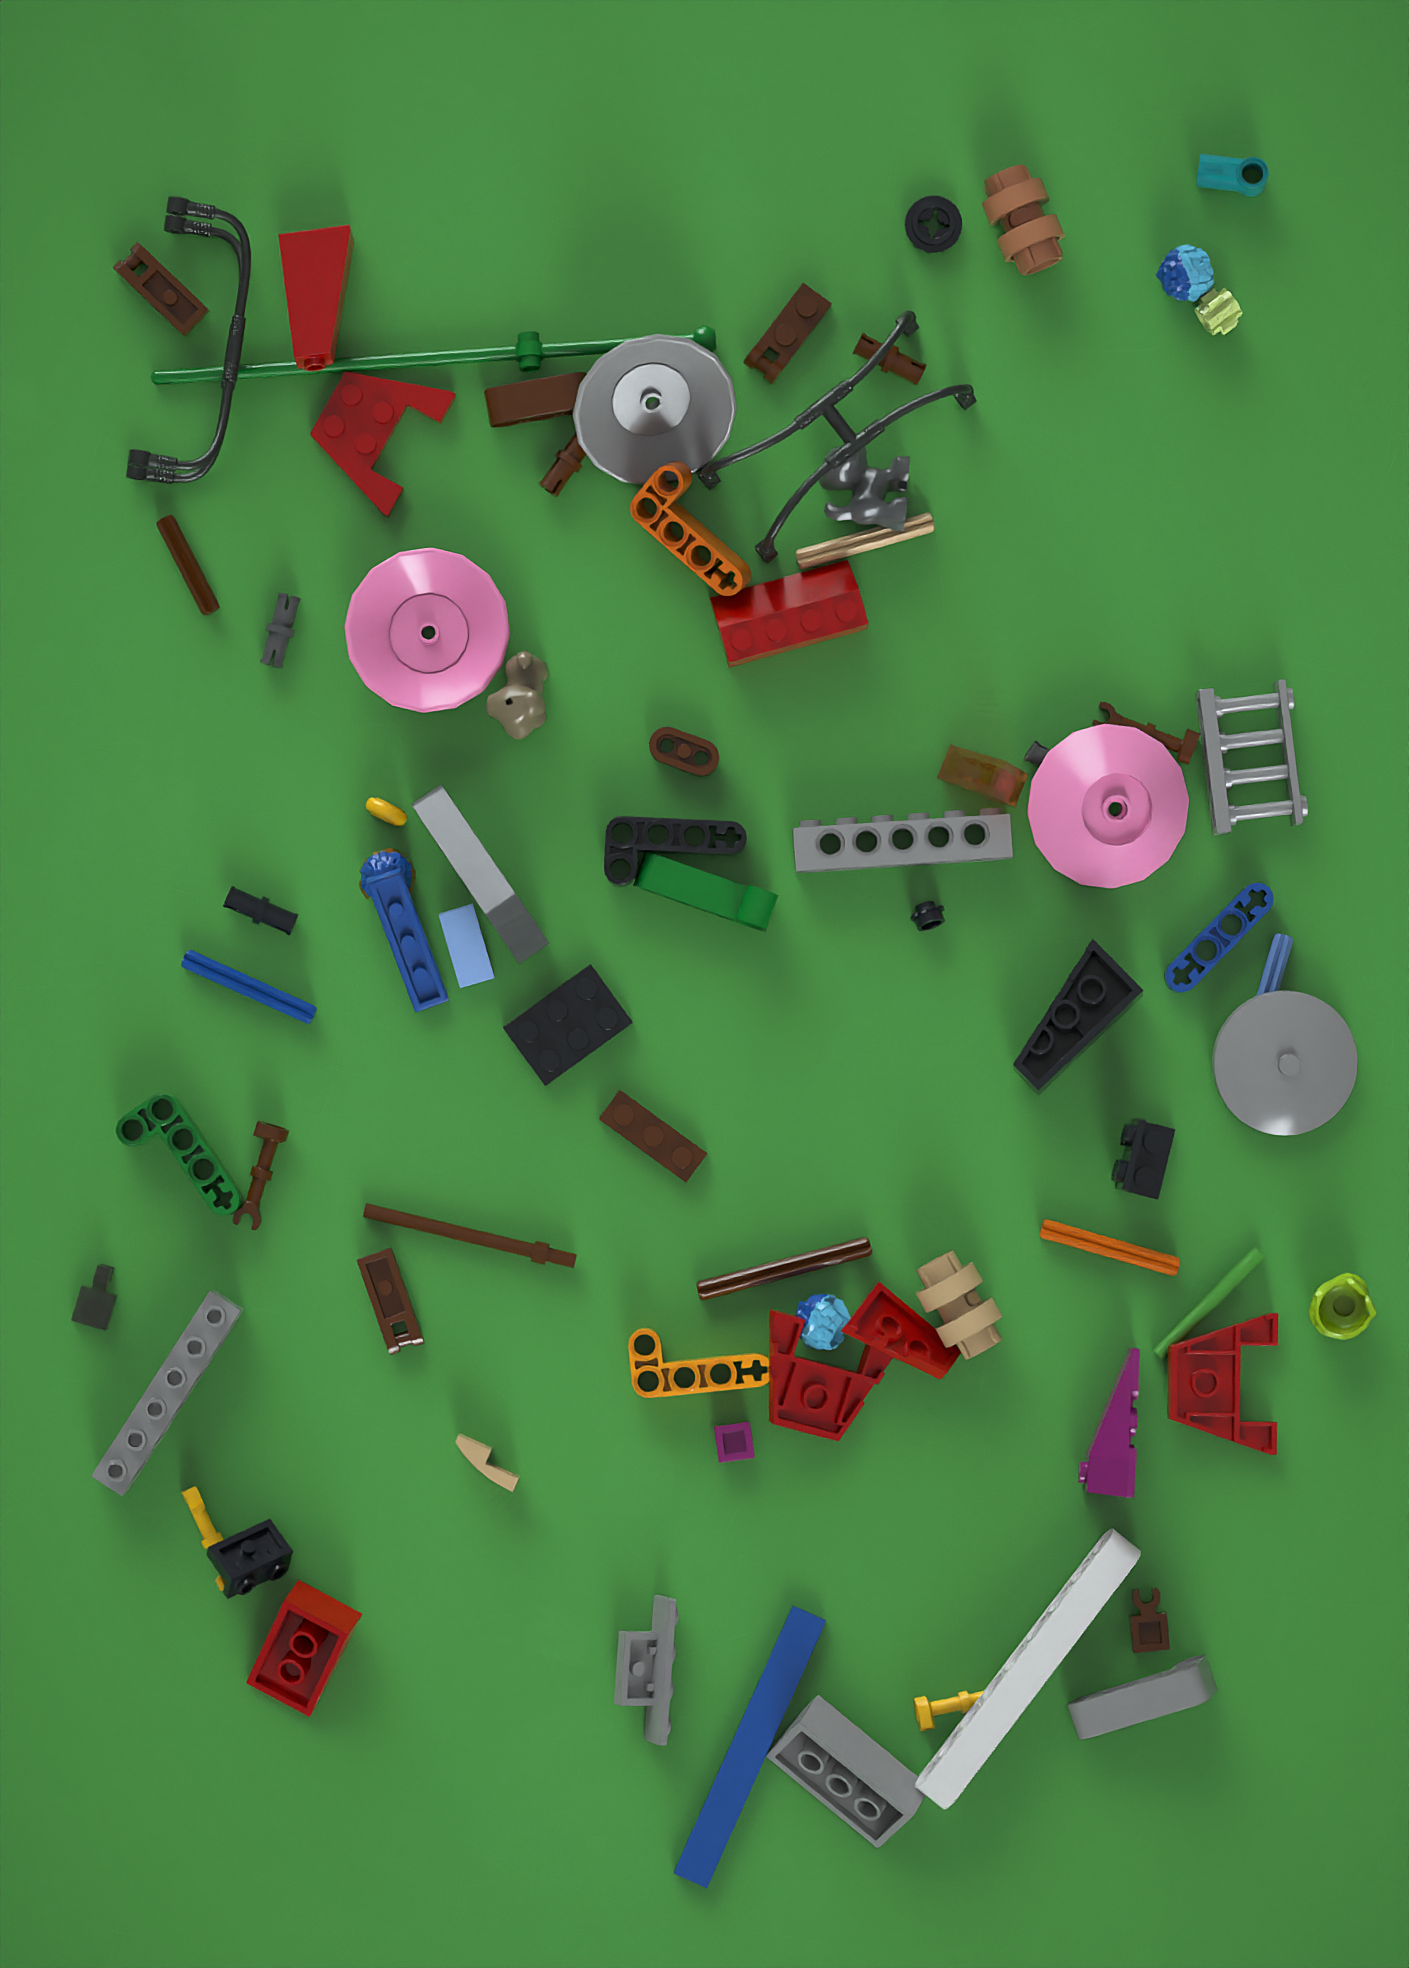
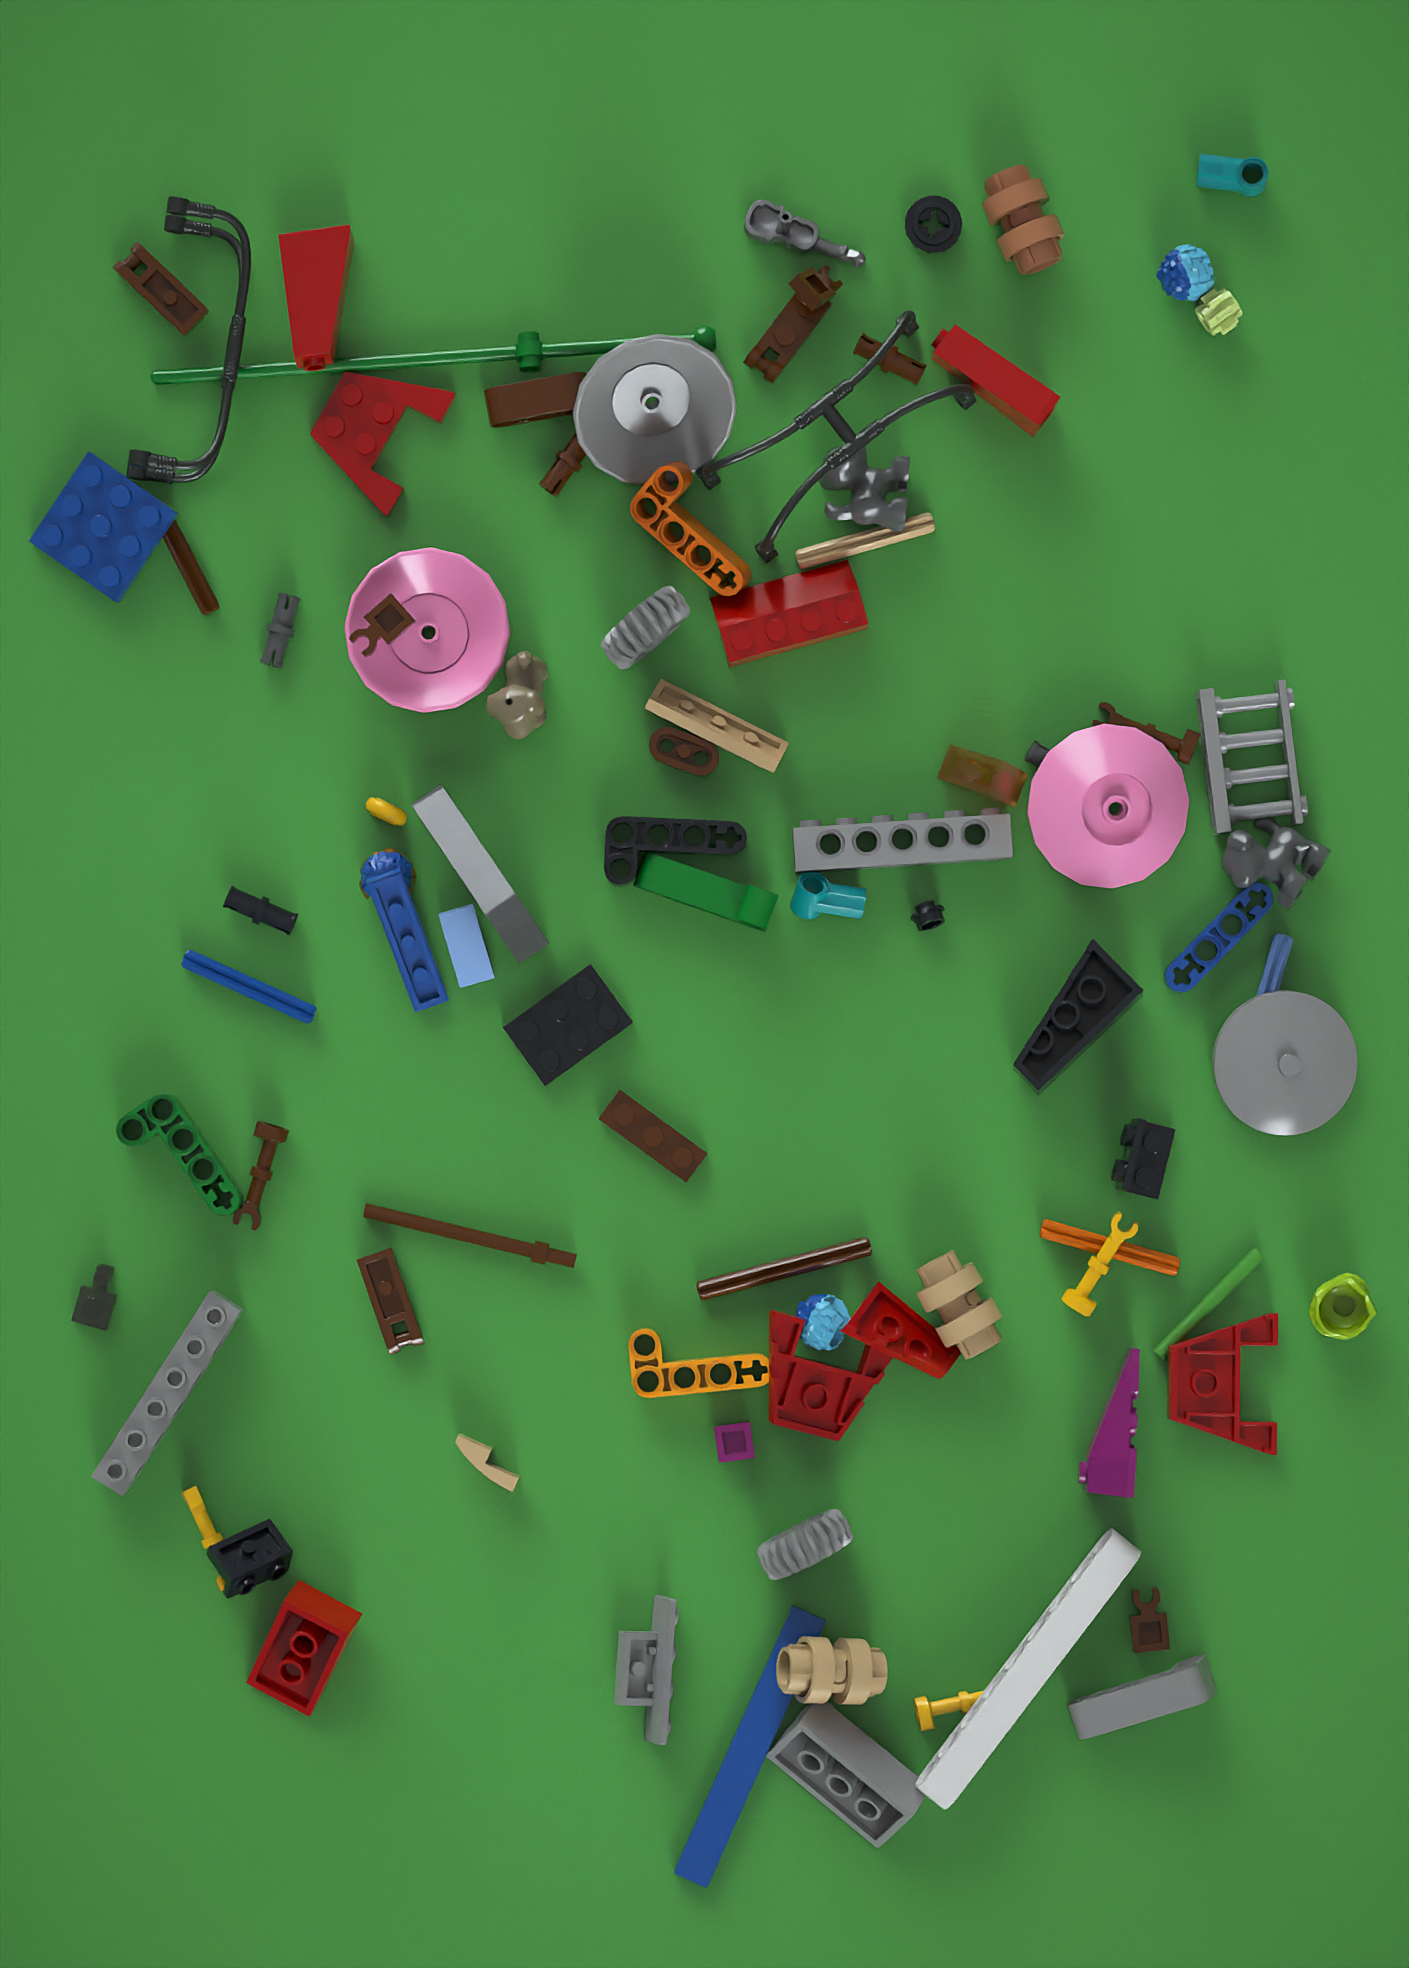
none -> blue plate [29,451,179,603]
none -> reddish brown plate [349,593,416,658]
none -> light grey gear [601,586,690,669]
none -> tan plate [645,679,789,773]
none -> flat silver piece [744,200,866,267]
none -> light grey gear [756,1509,853,1580]
none -> tan piece [776,1636,887,1705]
none -> reddish brown plate [789,265,843,311]
none -> teal piece [790,871,866,919]
none -> red slope [931,324,1061,437]
none -> yellow piece [1061,1211,1138,1317]
none -> dark grey animal [1221,817,1331,910]

